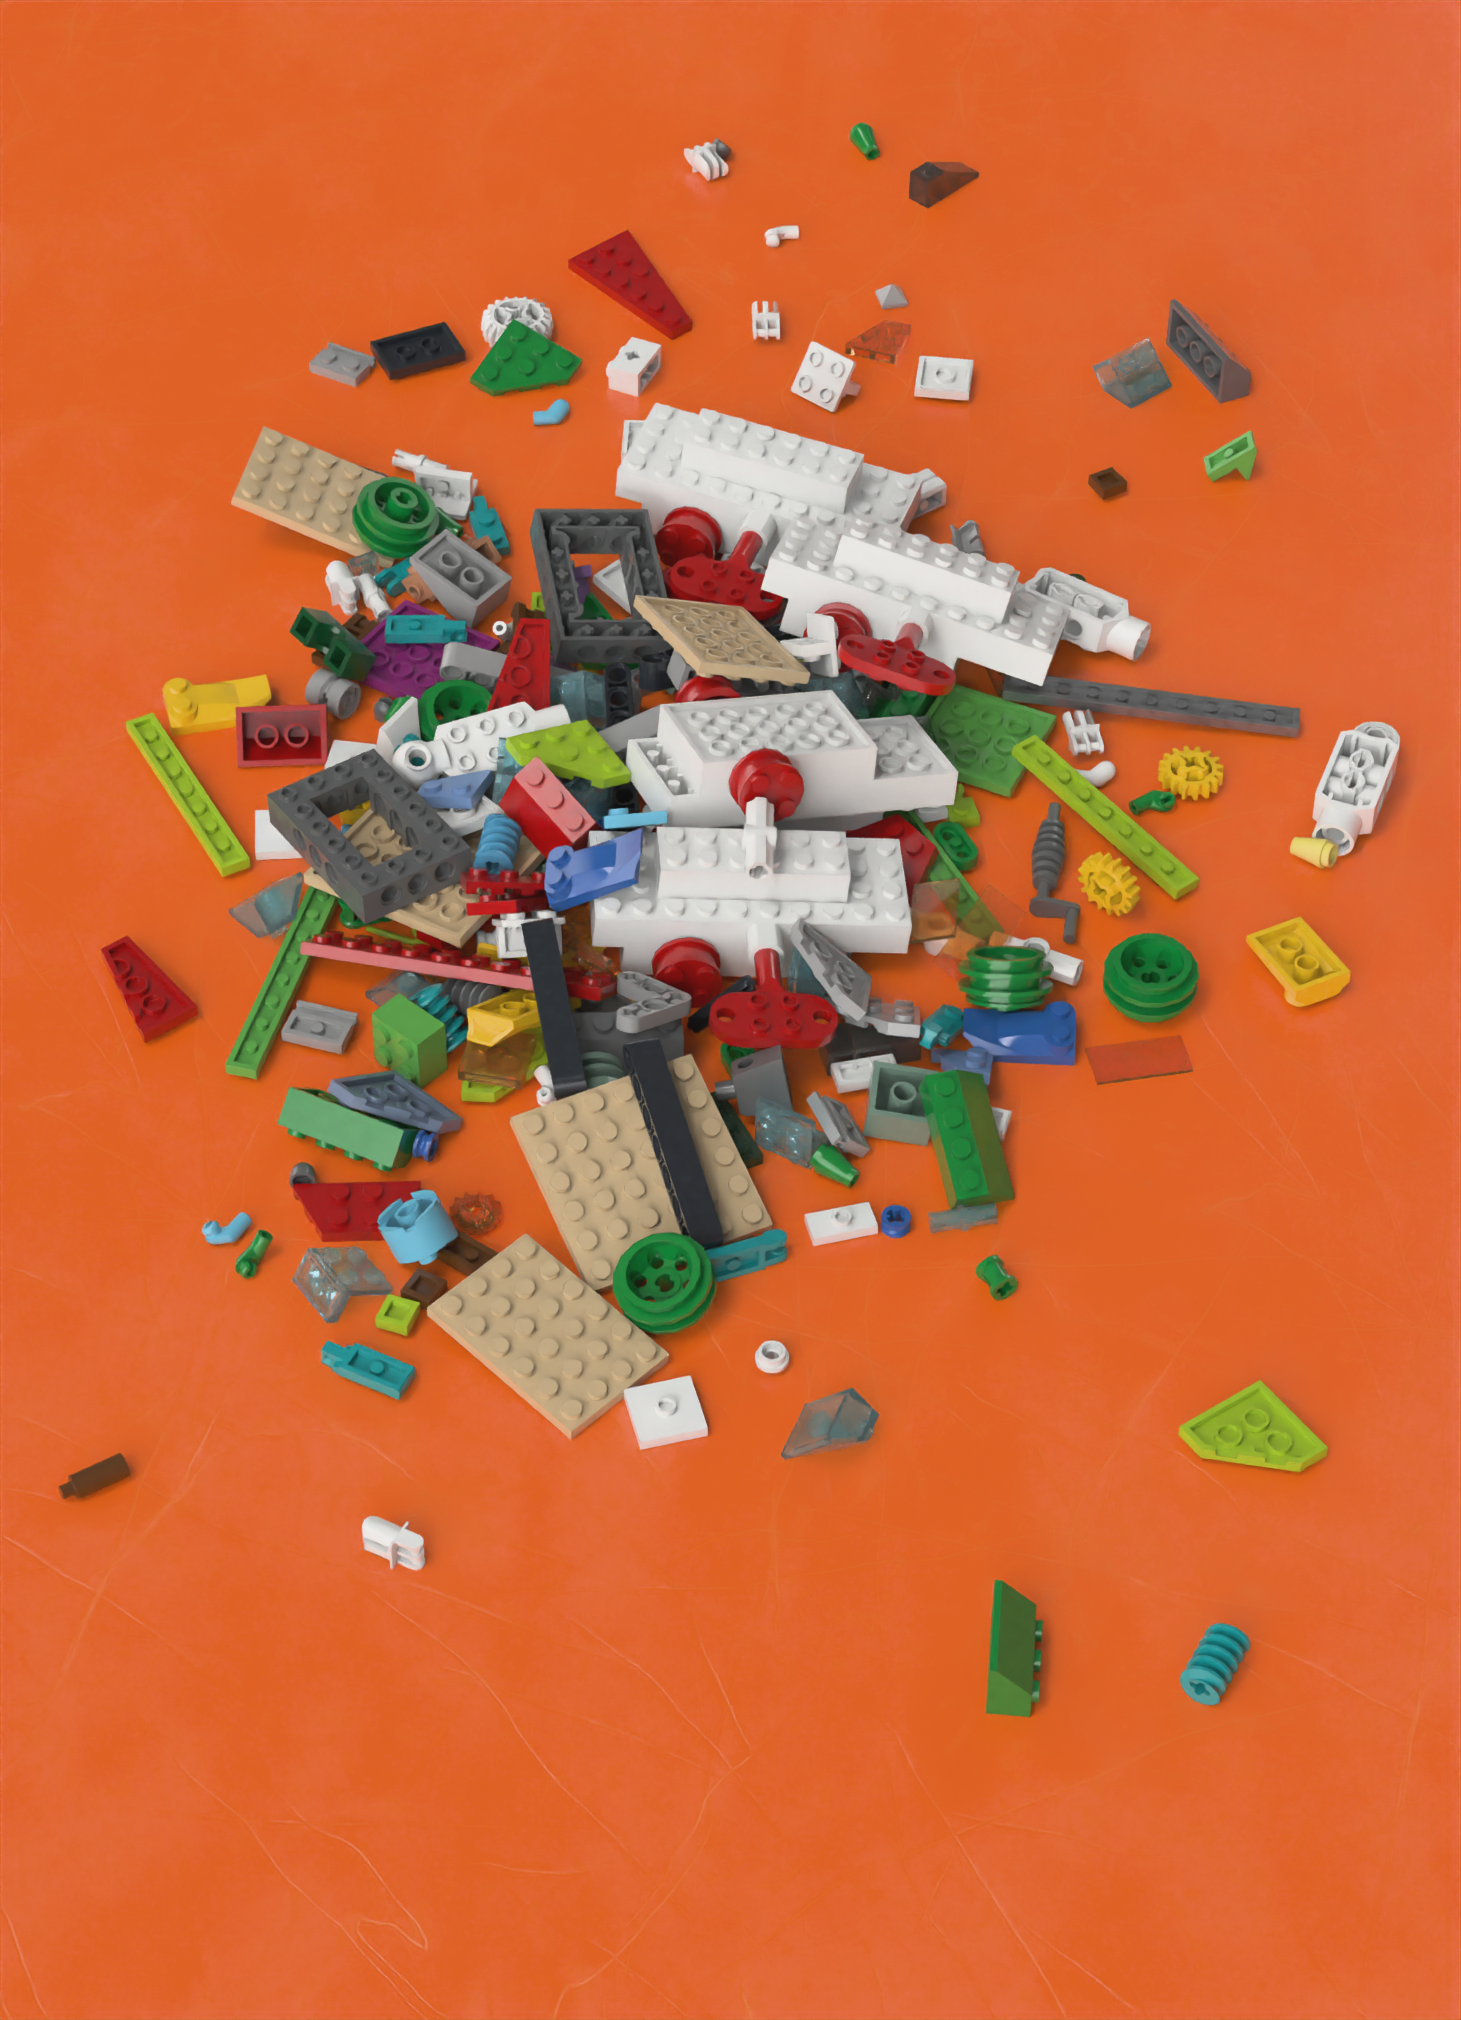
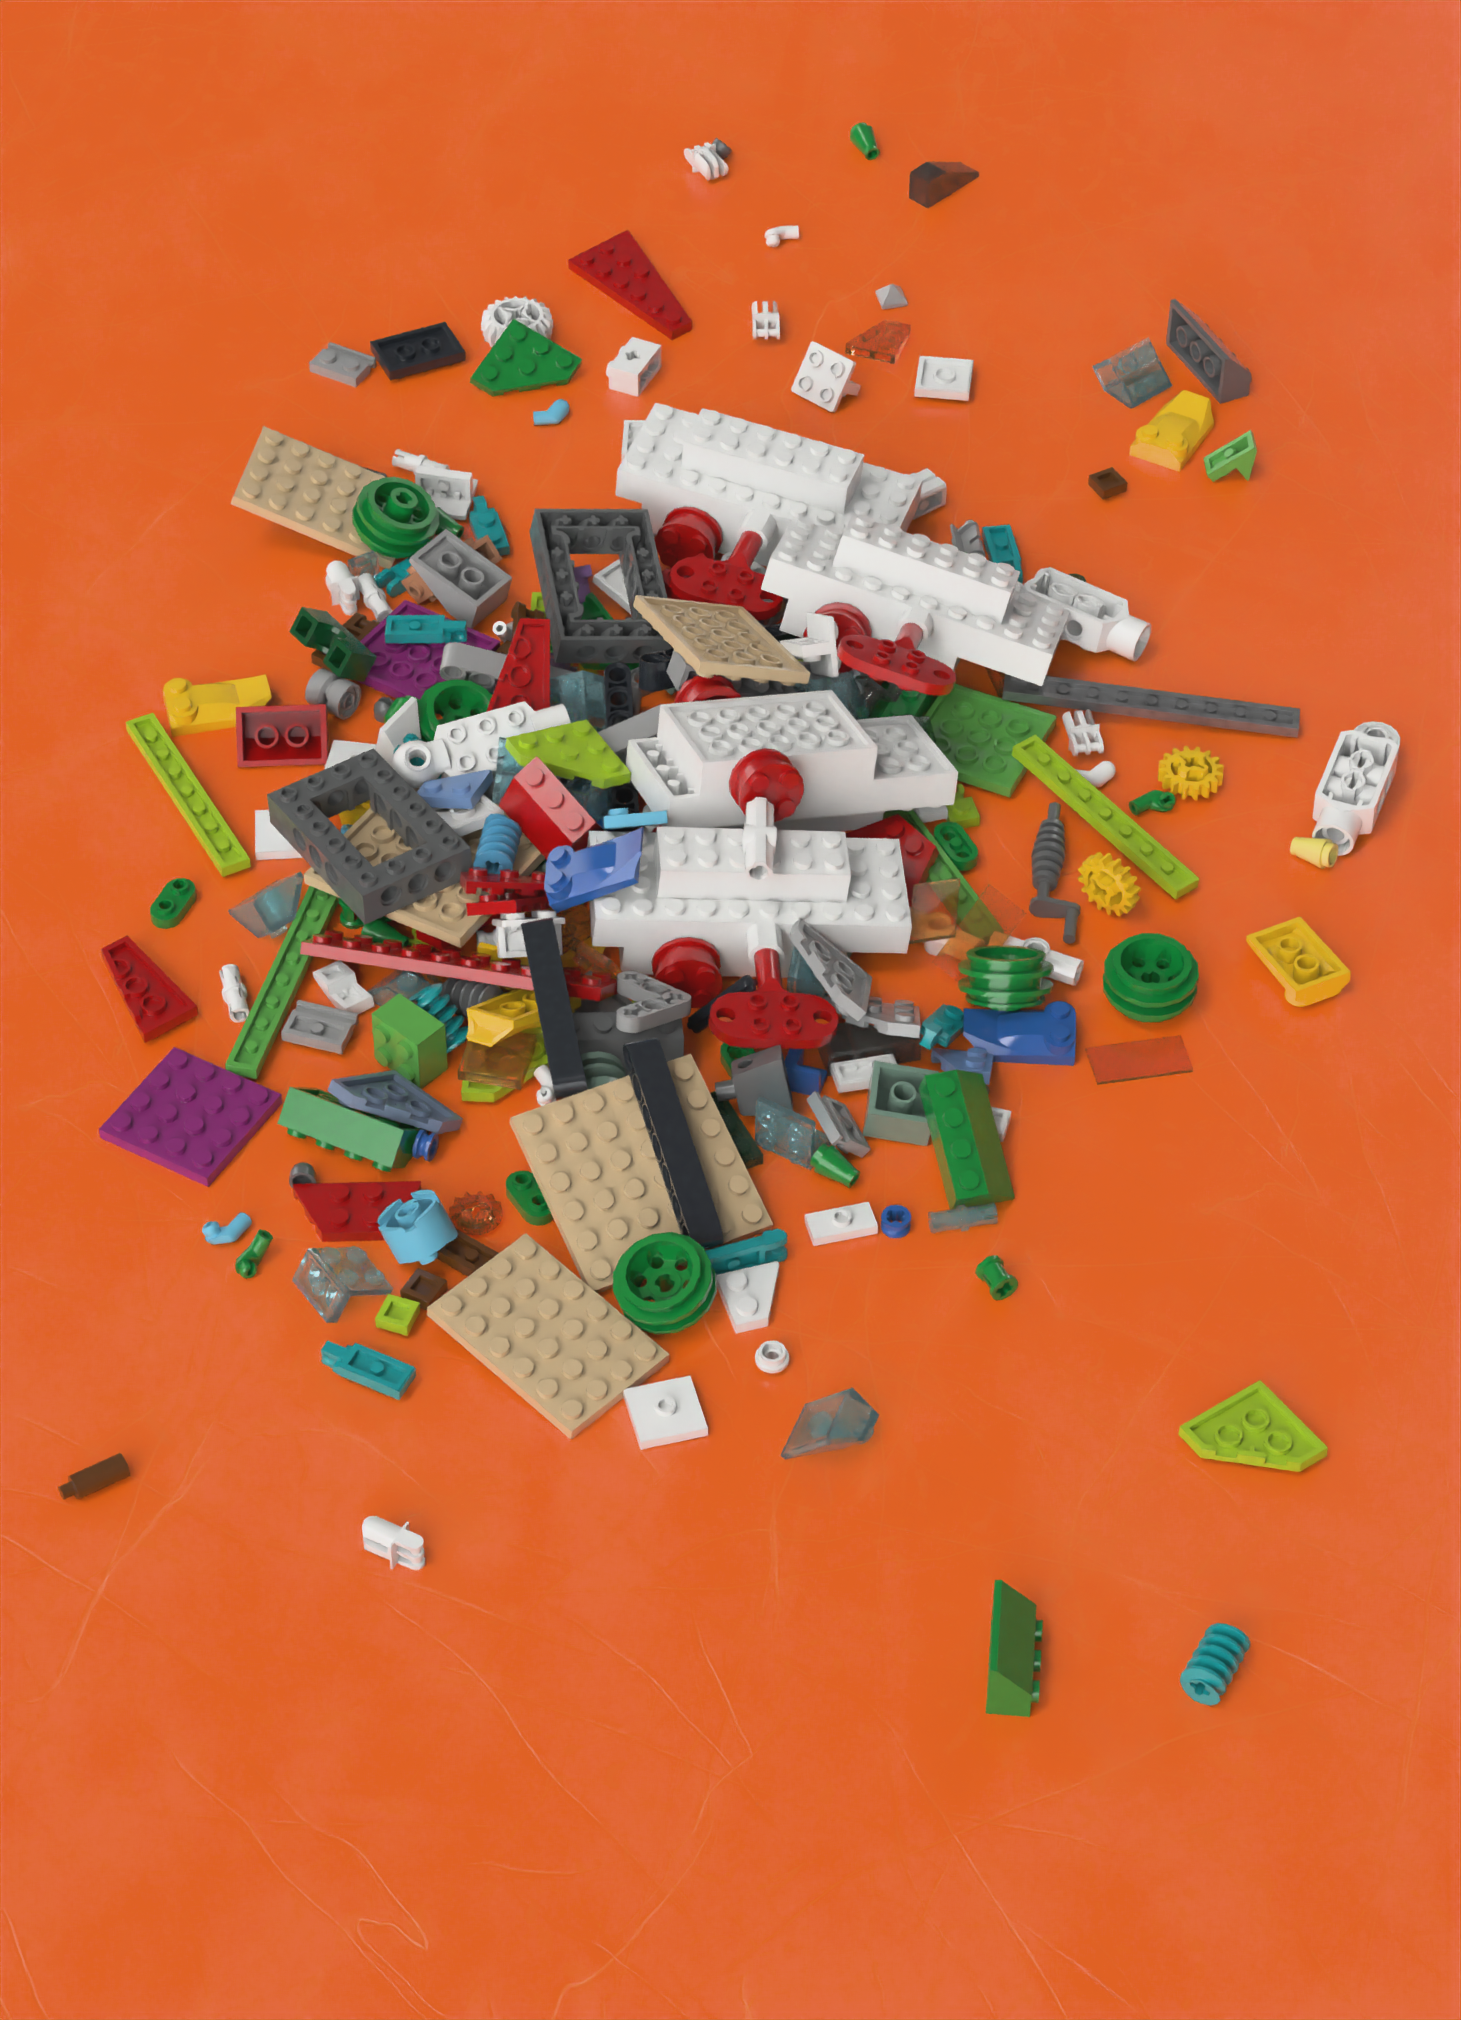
none -> magenta plate [99,1047,282,1187]
none -> green plate [150,878,196,929]
none -> white pin [219,964,250,1023]
none -> white slope [313,960,375,1014]
none -> green cone [361,918,409,947]
none -> green plate [506,1171,554,1226]
none -> white wing [717,1261,779,1334]
none -> blue panel [784,1049,827,1095]
none -> teal hinge [981,524,1023,584]
none -> yellow slope [1129,390,1214,472]

